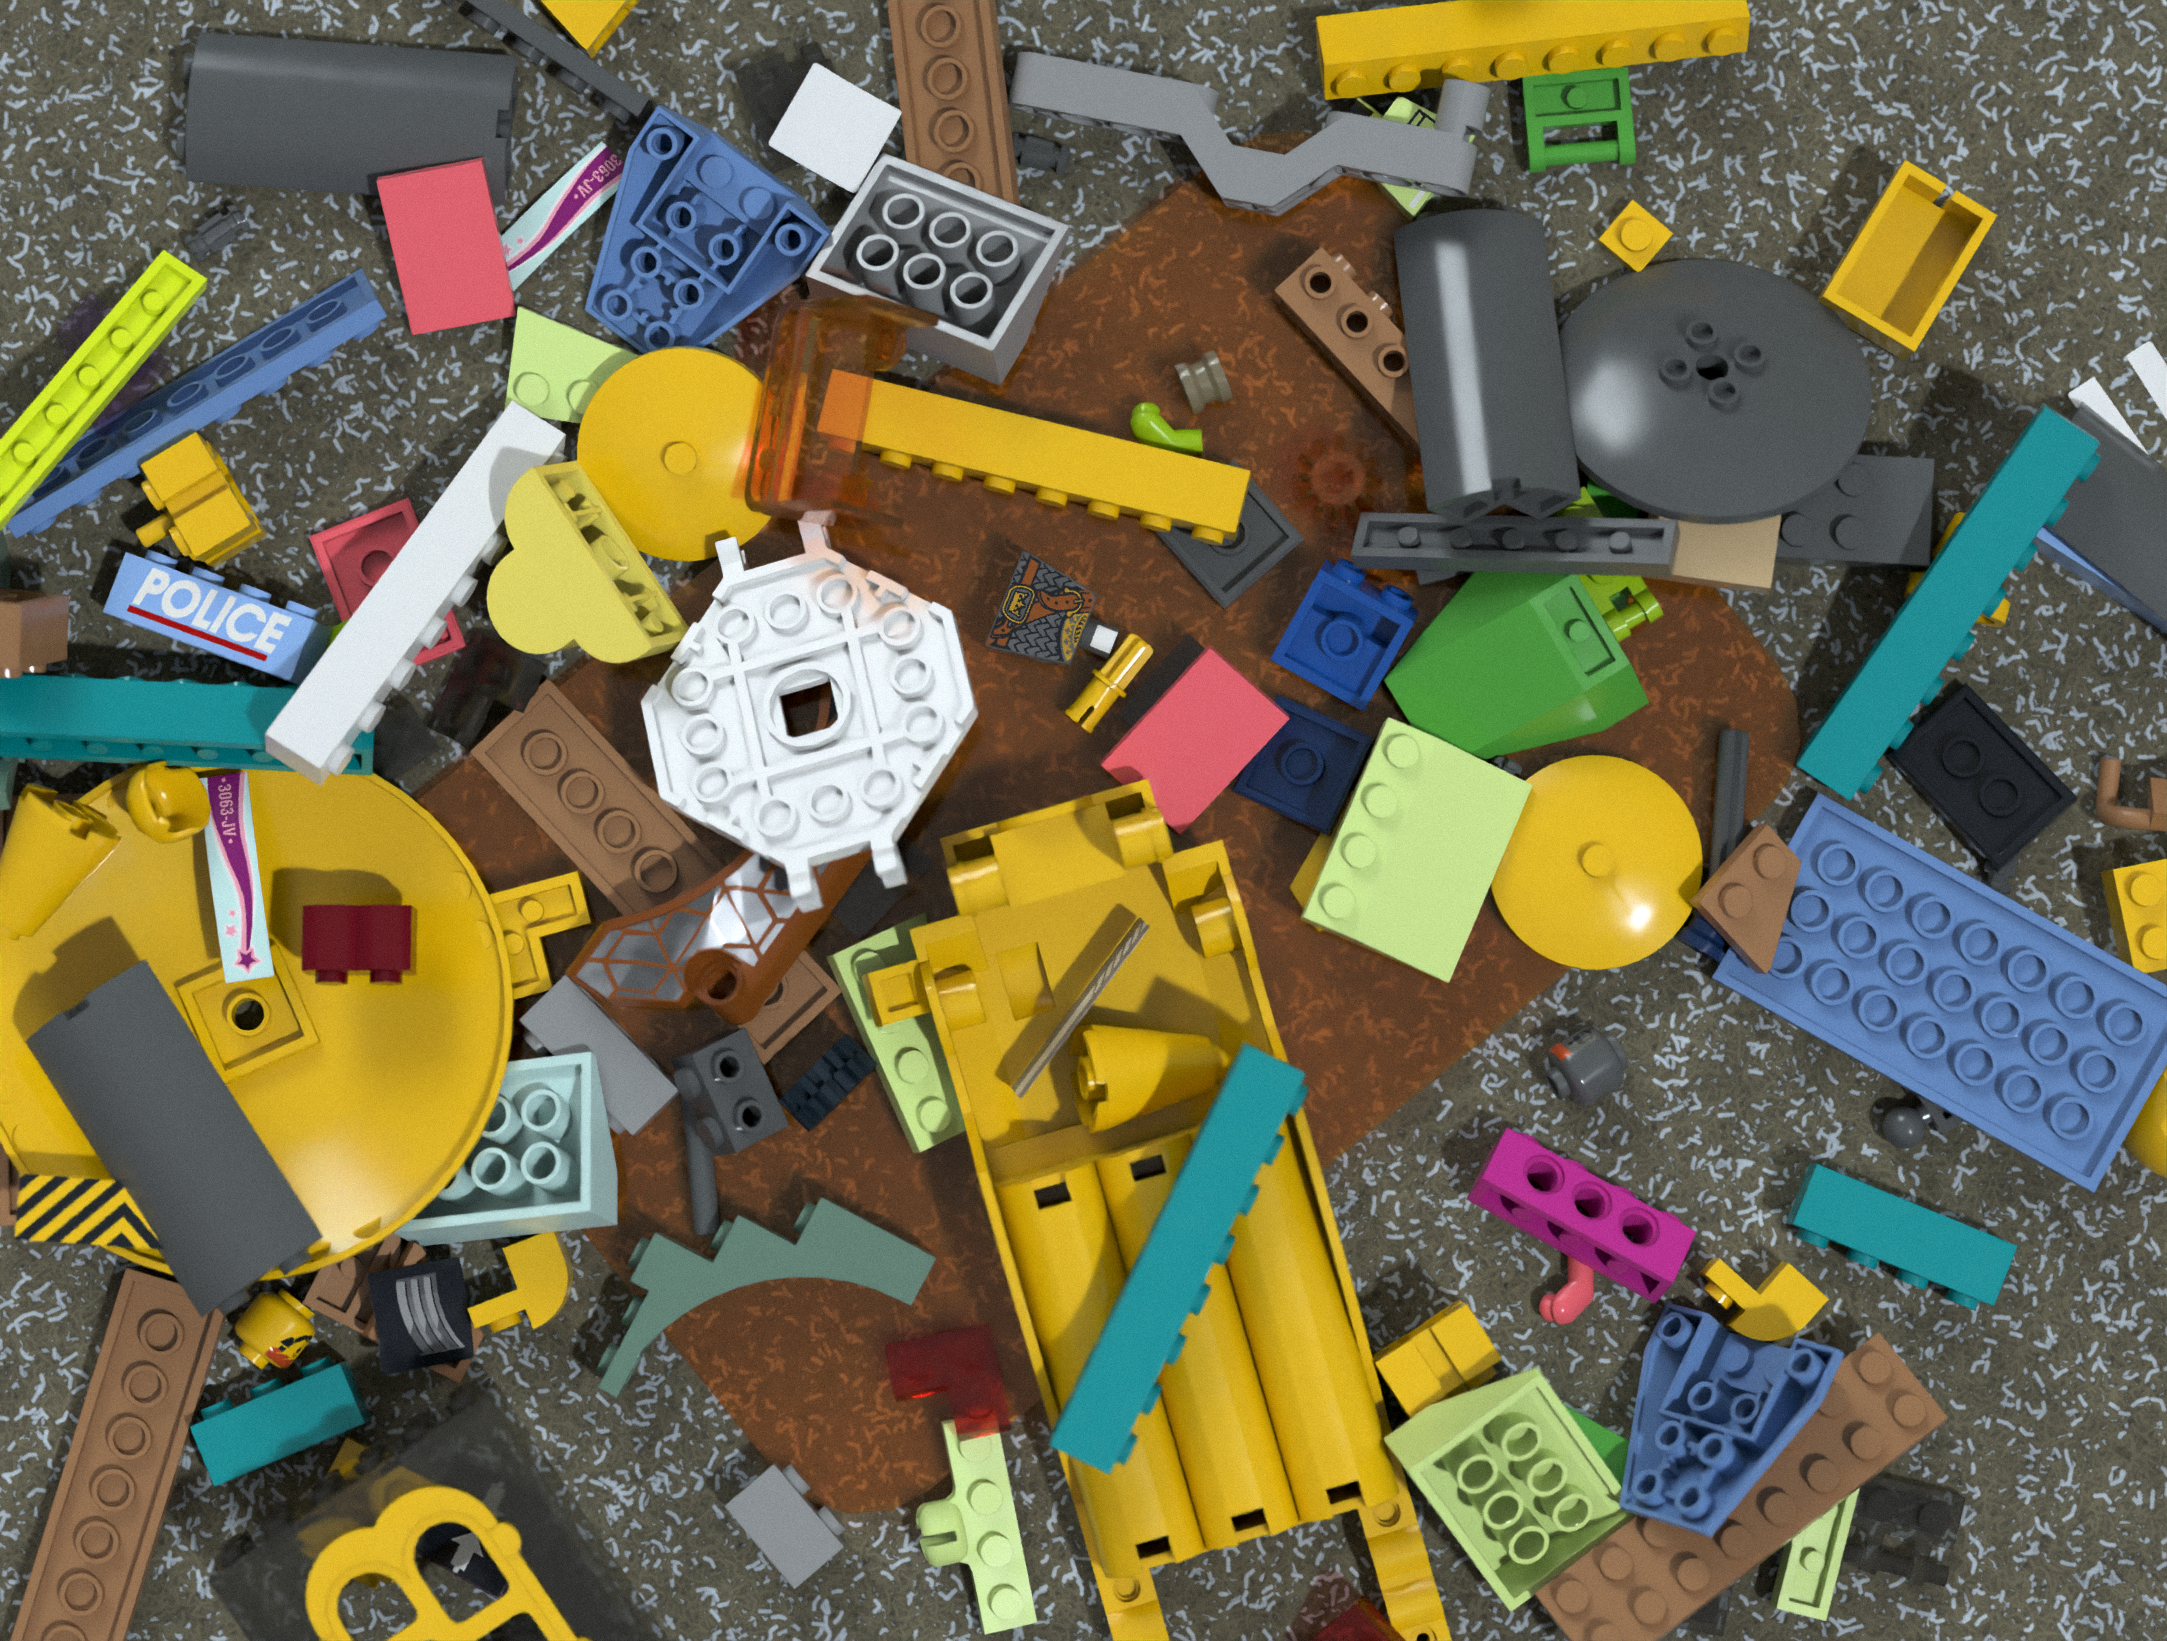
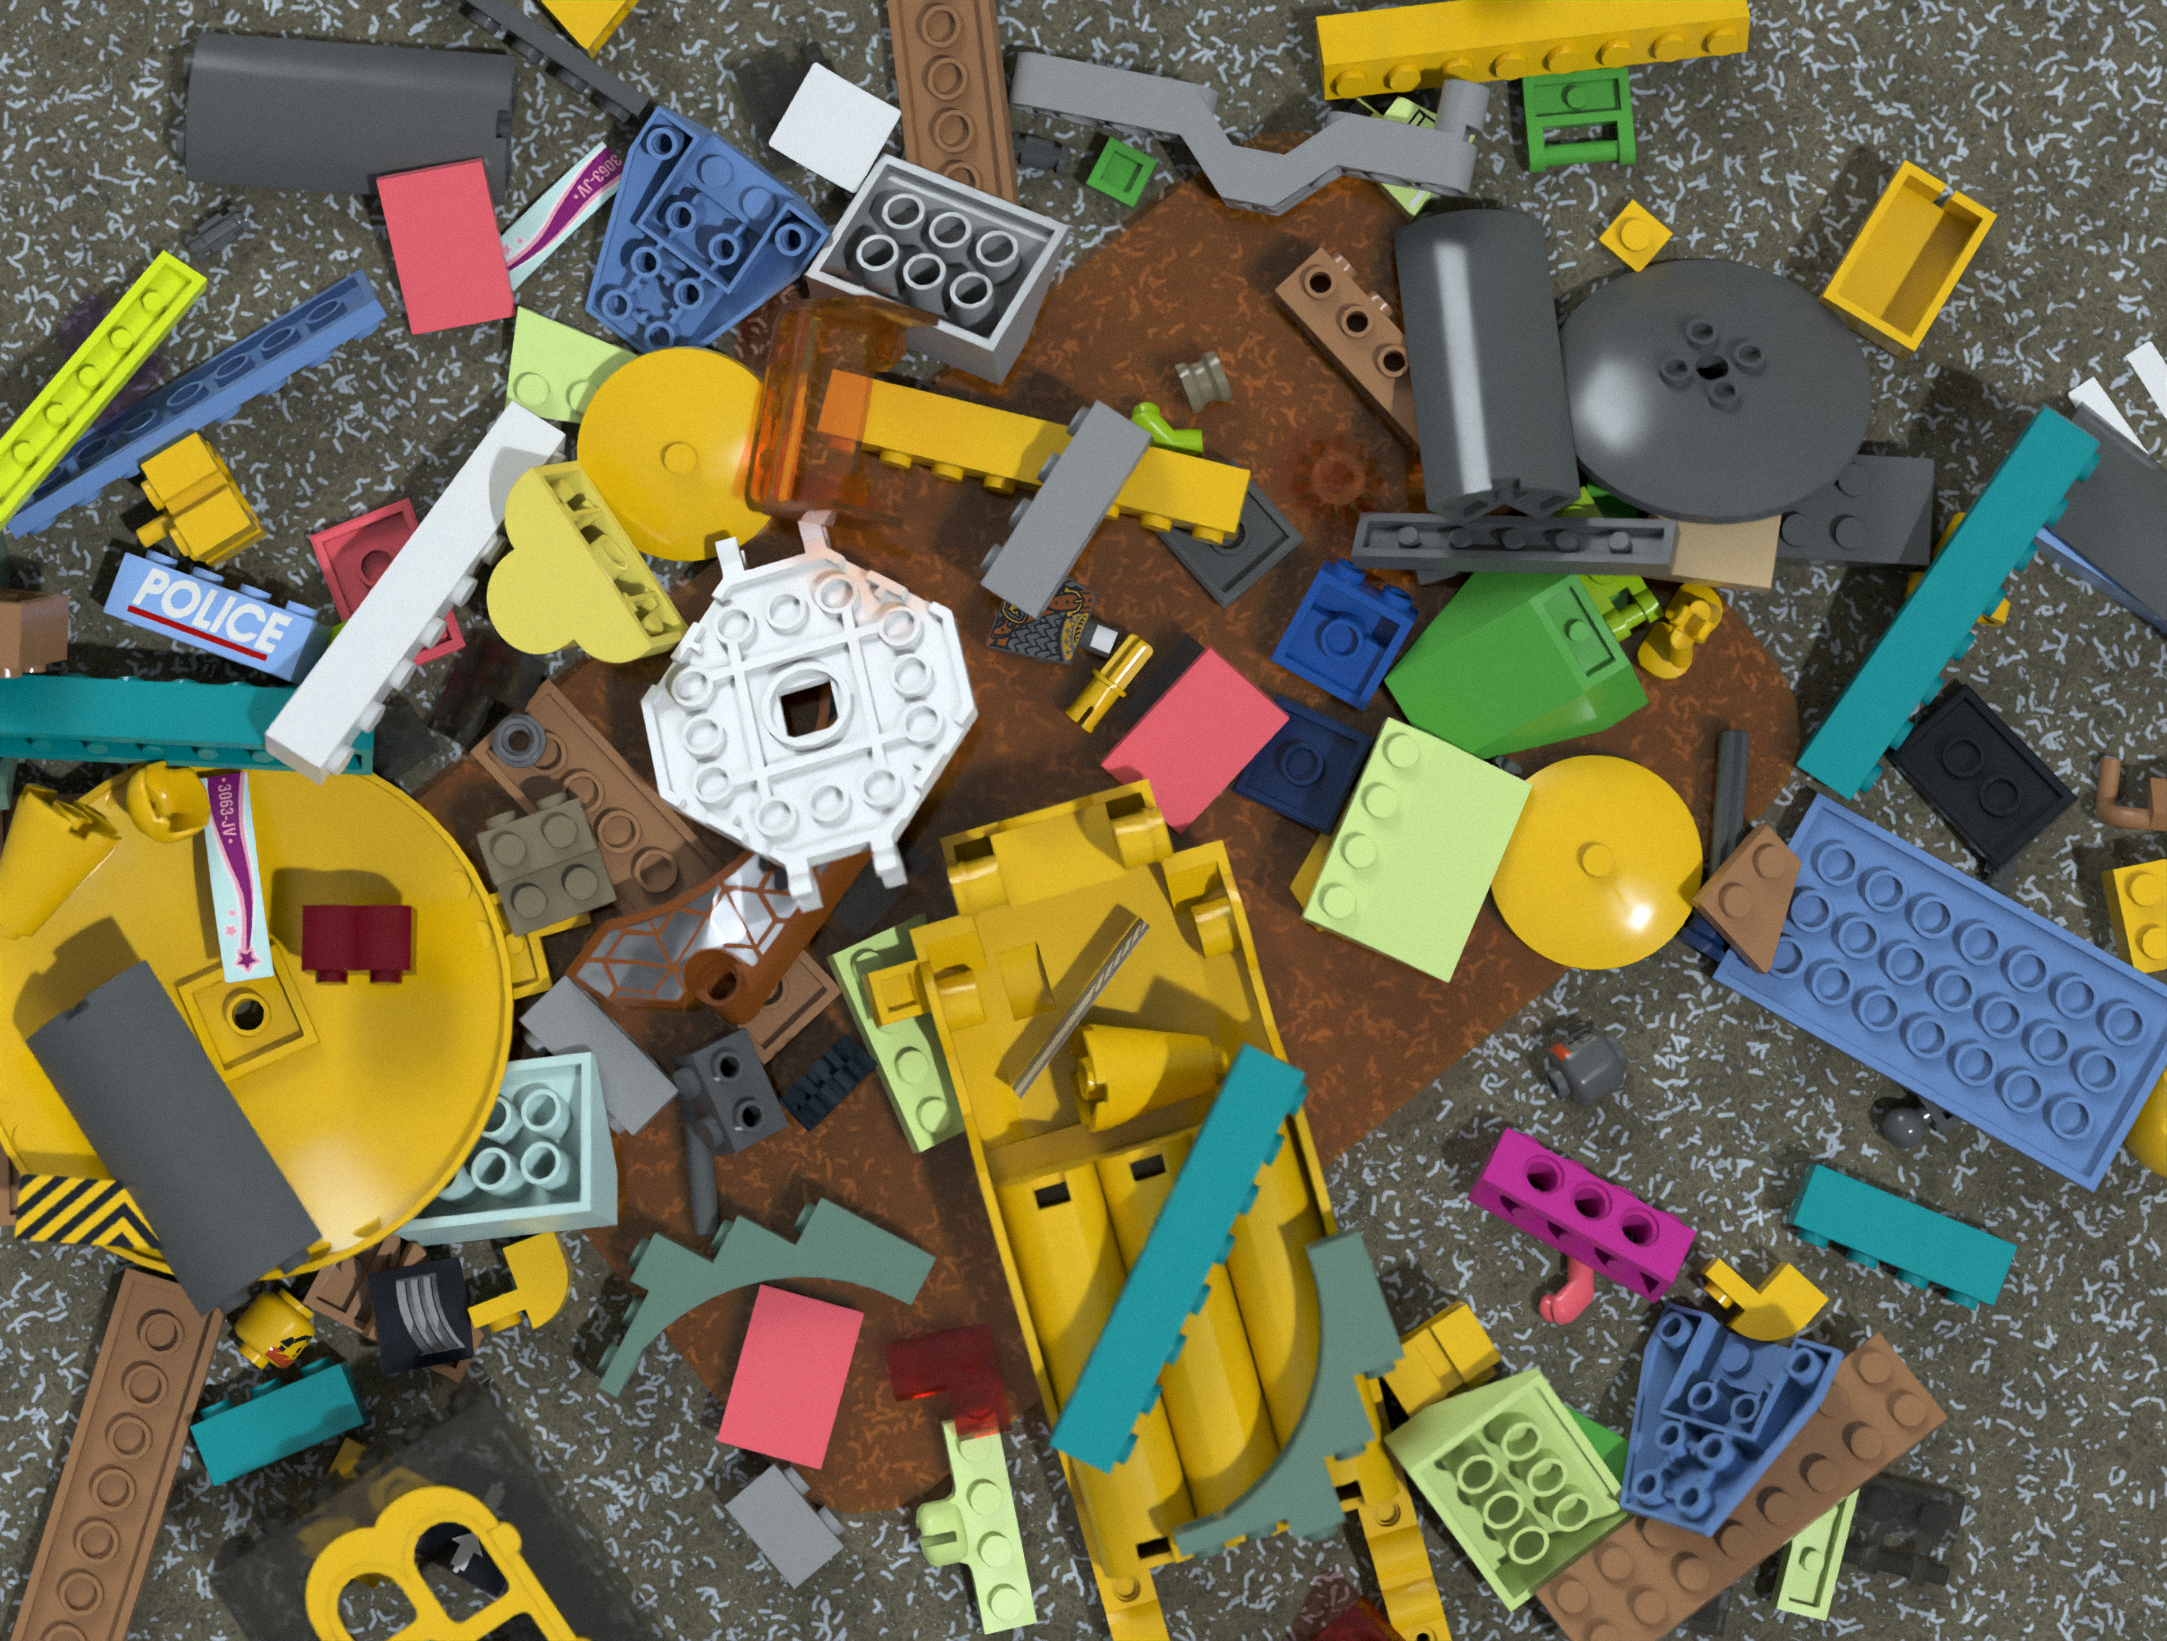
none -> dark tan plate [476,792,619,938]
none -> flat silver plate [492,714,547,768]
none -> coral tile [717,1283,865,1470]
none -> light grey brick [979,400,1154,621]
none -> bright green plate [1086,136,1158,211]
none -> sand green arch [1172,1226,1405,1560]
none -> yellow piece [1635,583,1723,681]

